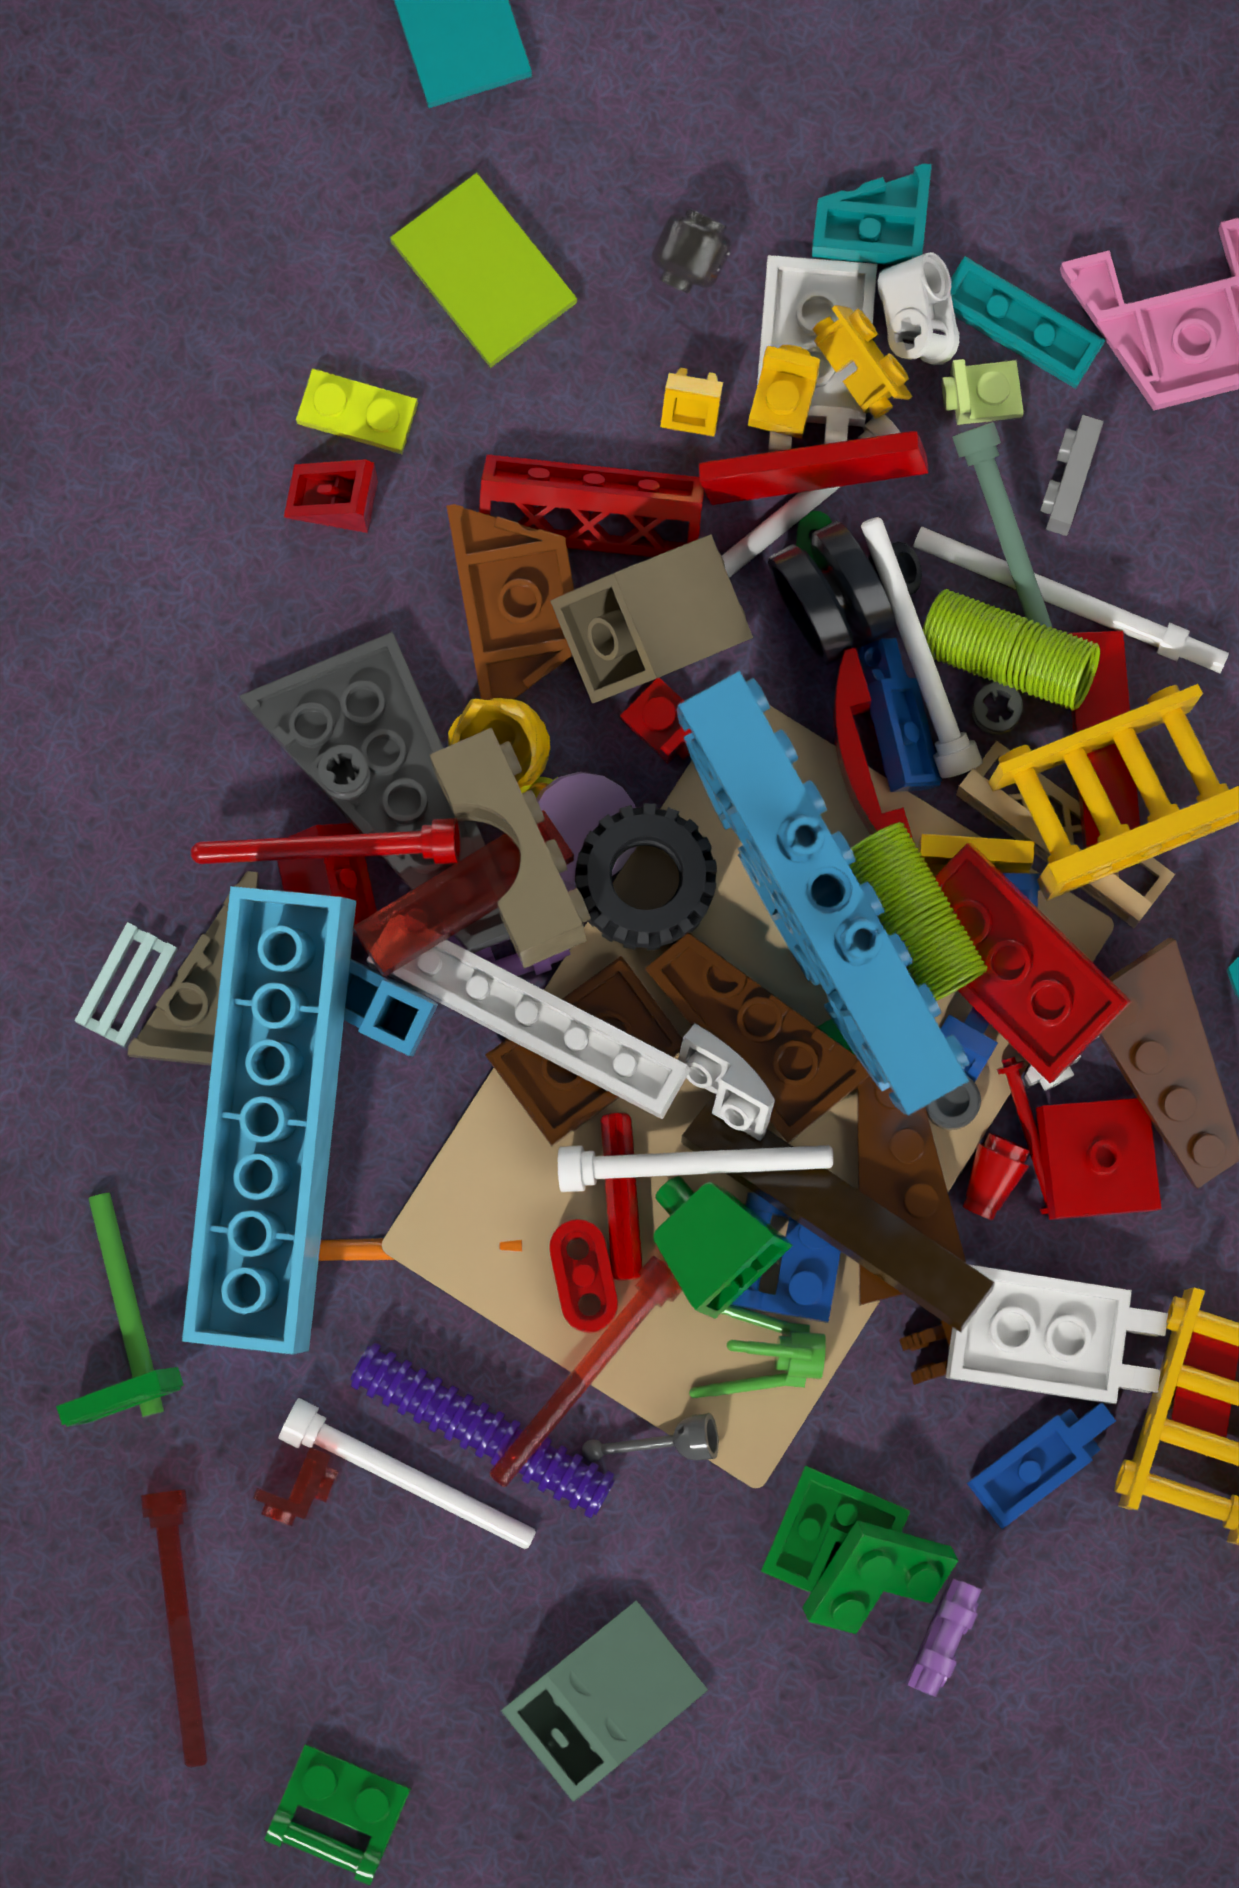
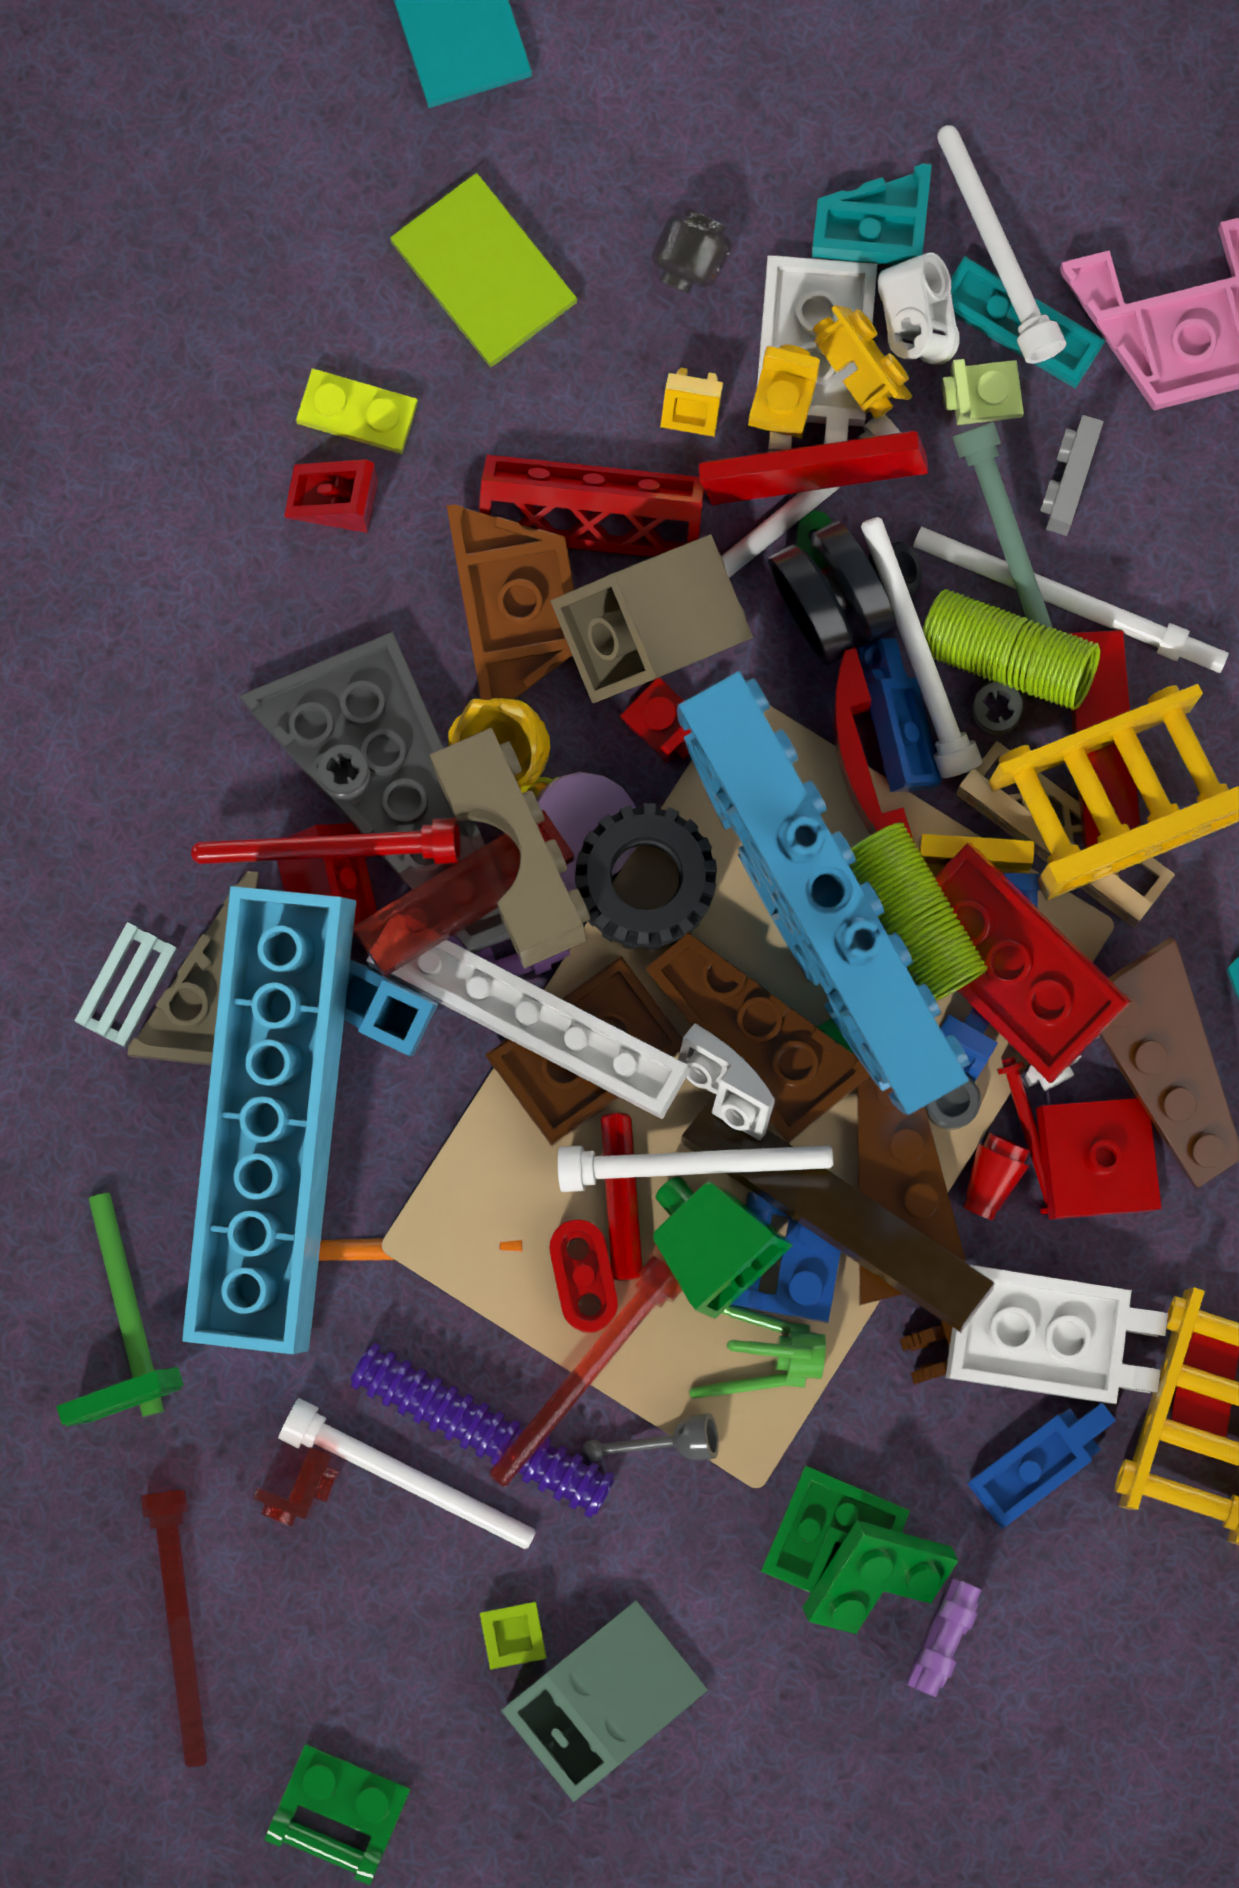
none -> lime plate [480,1602,547,1670]
none -> white piece [937,125,1066,363]

